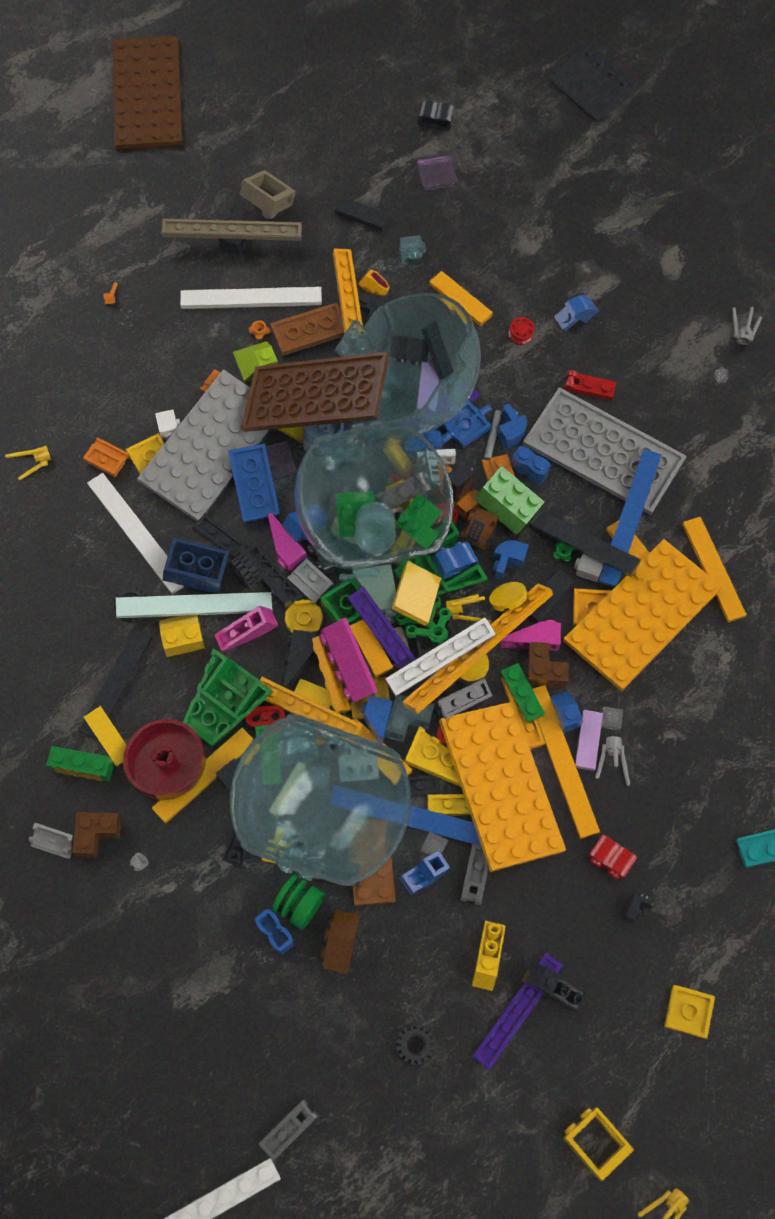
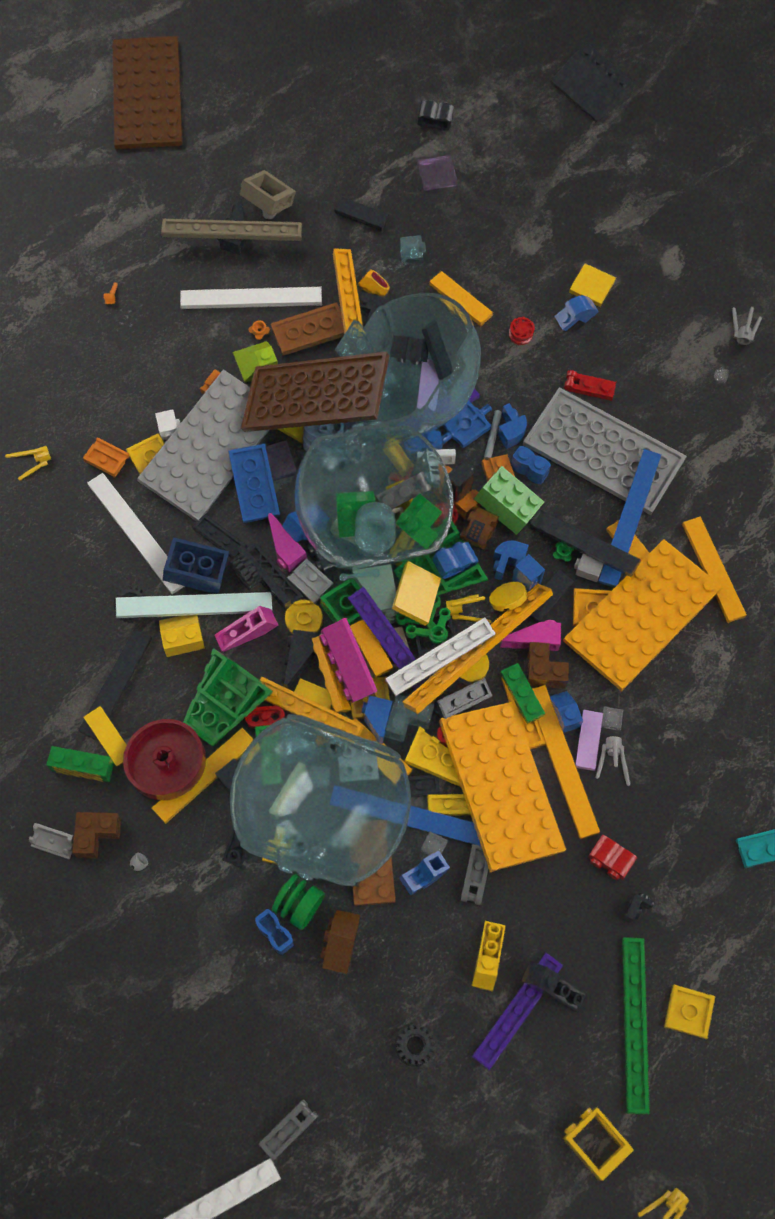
none -> blue brick [512,554,545,592]
none -> yellow tile [569,264,616,307]
none -> green tile [622,938,650,1114]

